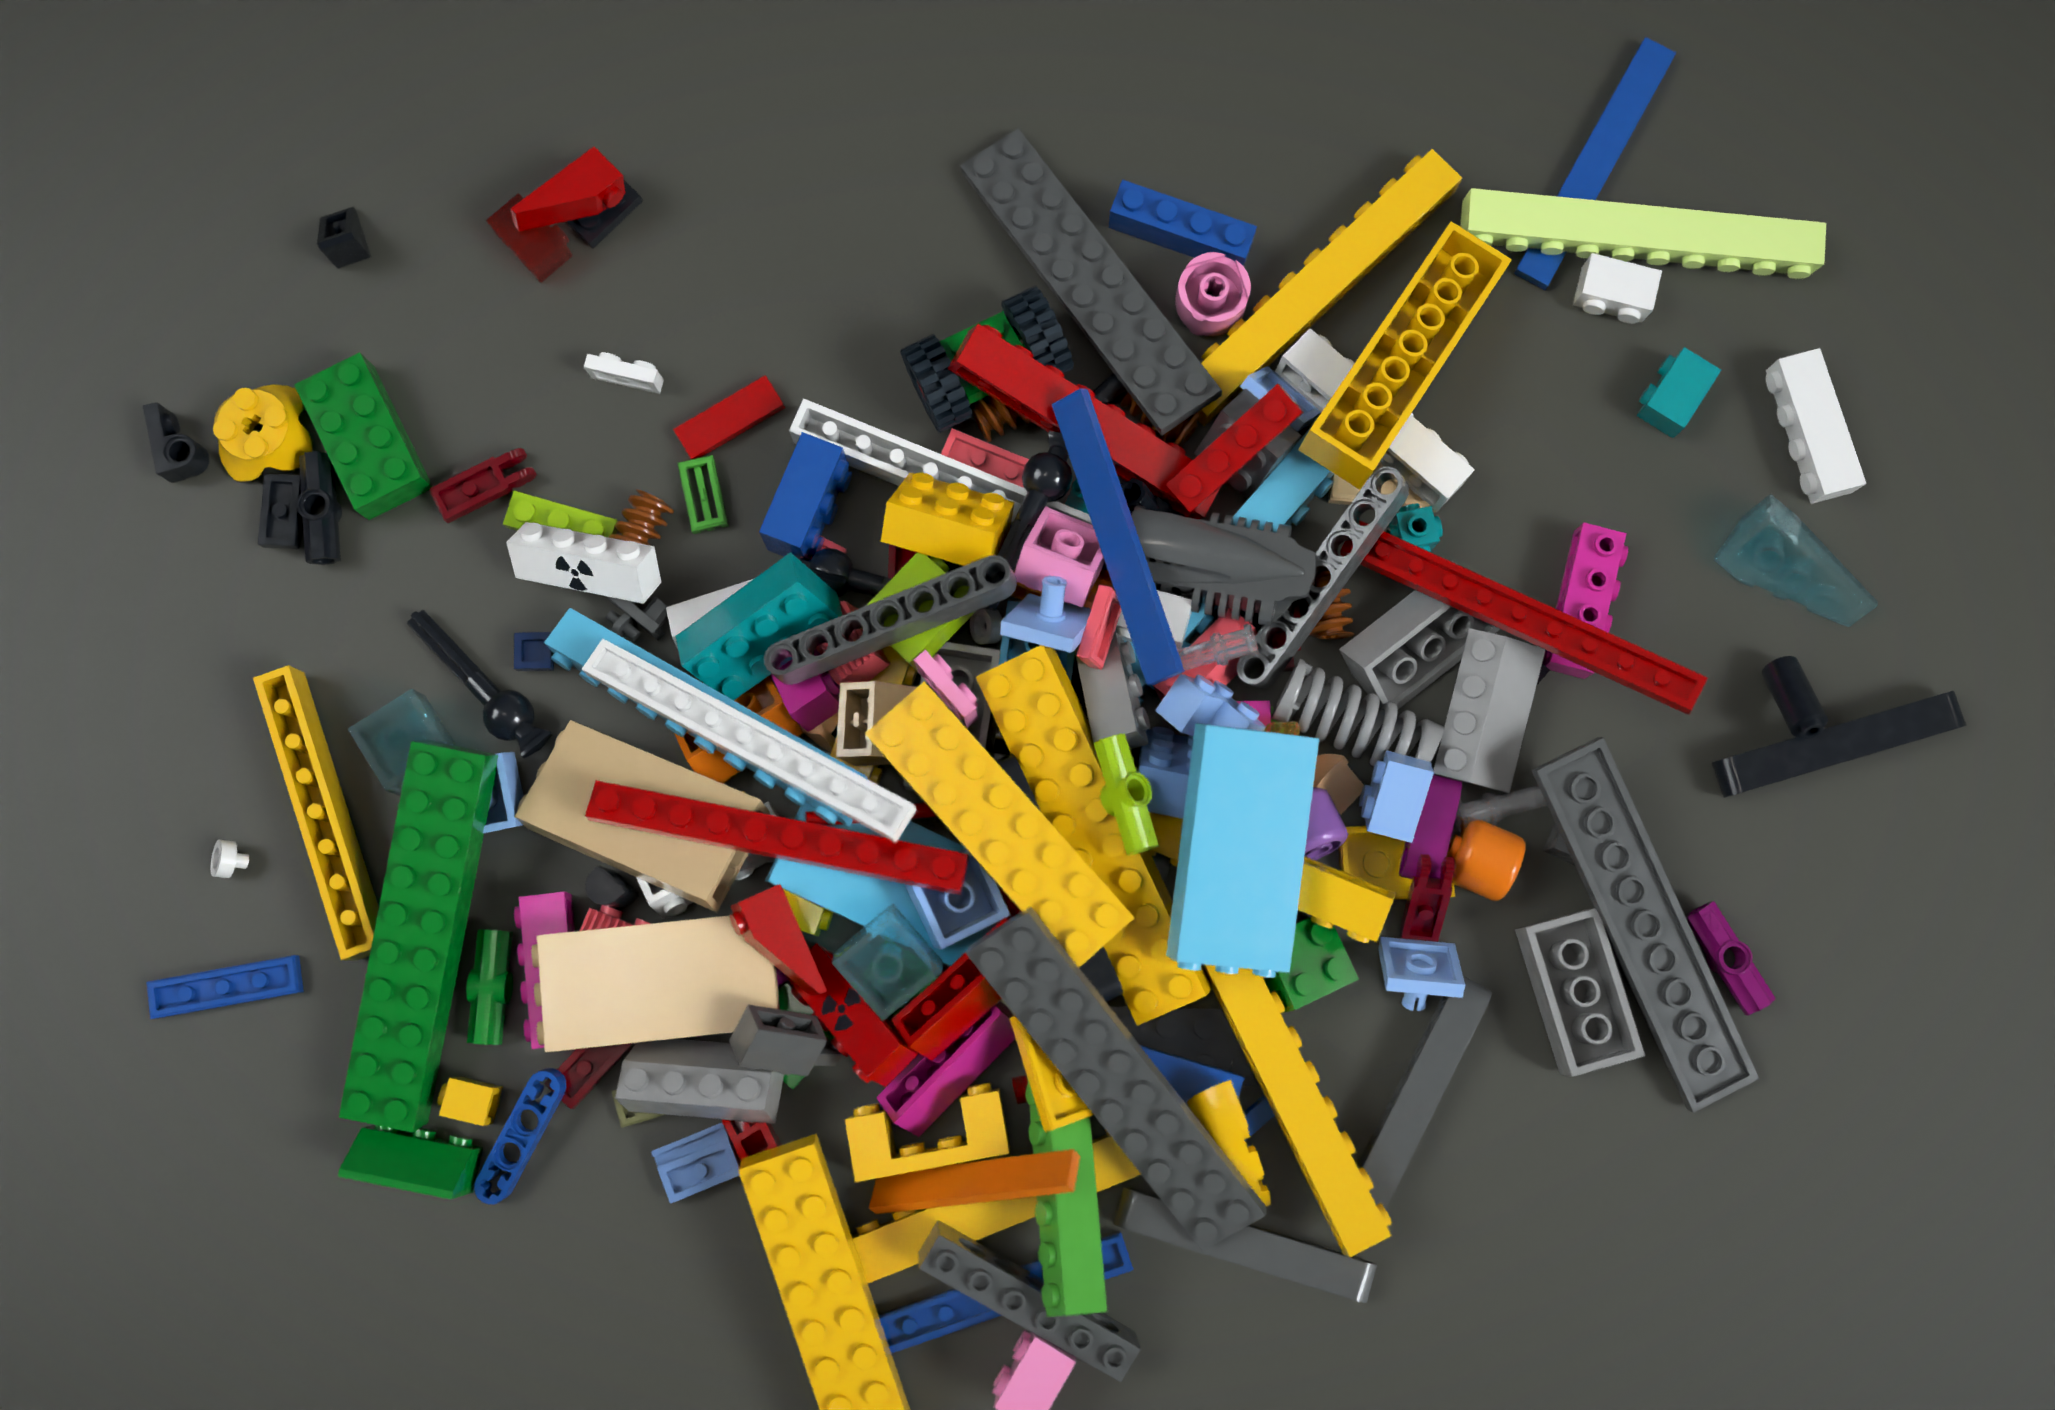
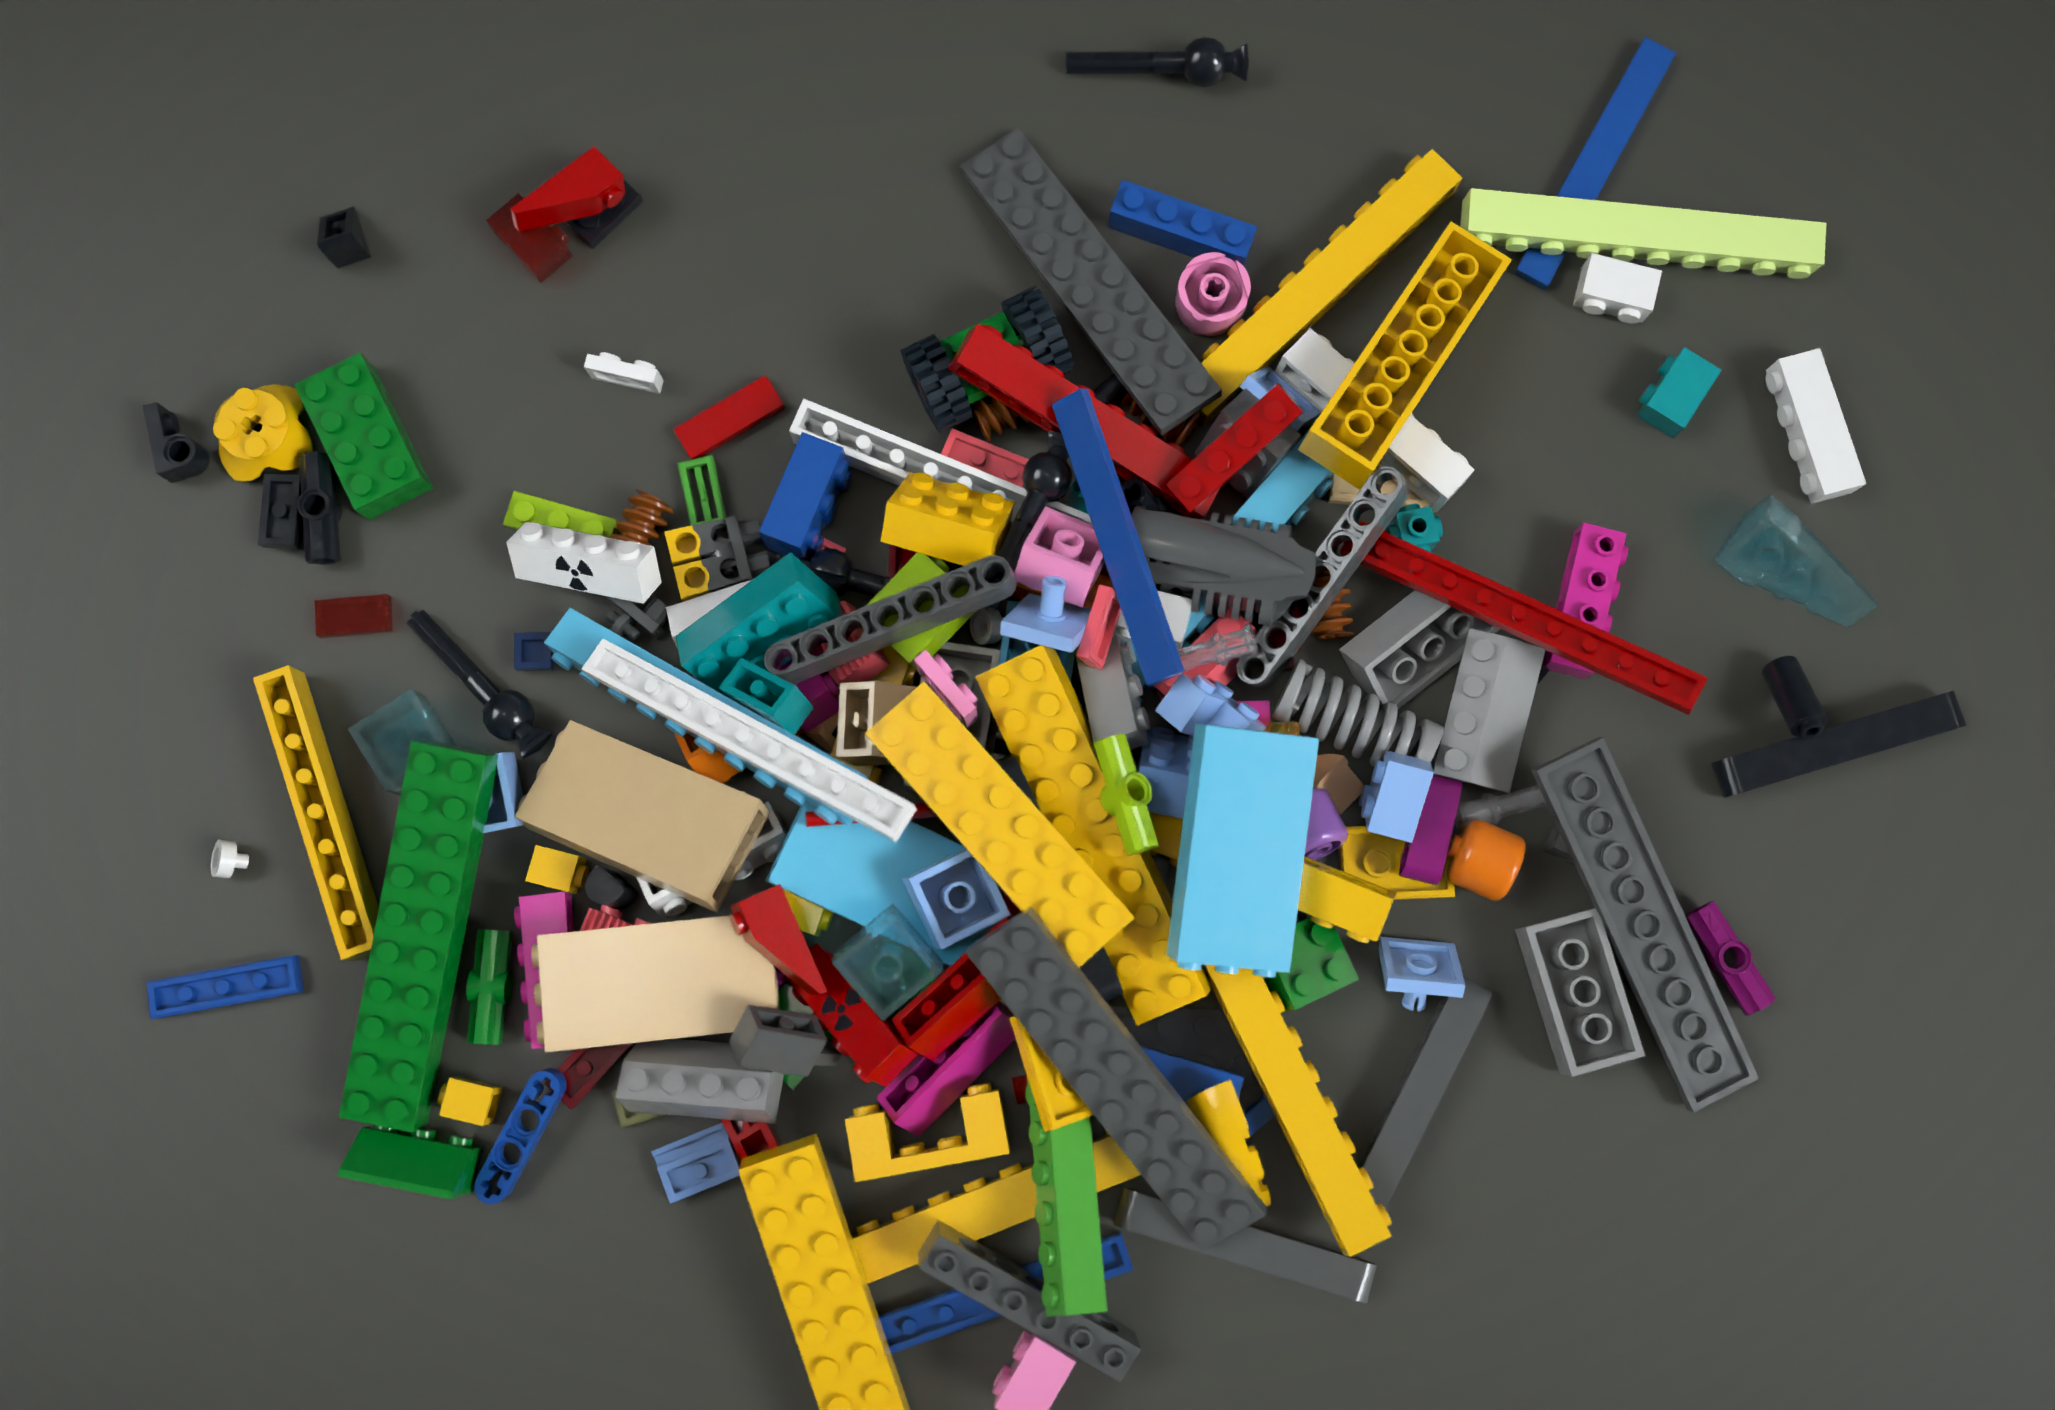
dark red hinge [429,448,537,524] -> none
red plate [585,780,969,895] -> none
orange tile [869,1149,1080,1214] -> none
dark red hinge [1400,854,1455,942] -> none
none -> clear red tile [315,594,393,638]
none -> yellow brick [525,845,589,894]
none -> dark grey hips [664,515,771,602]
none -> teal brick [719,658,814,735]
none -> black piece [1066,37,1249,88]

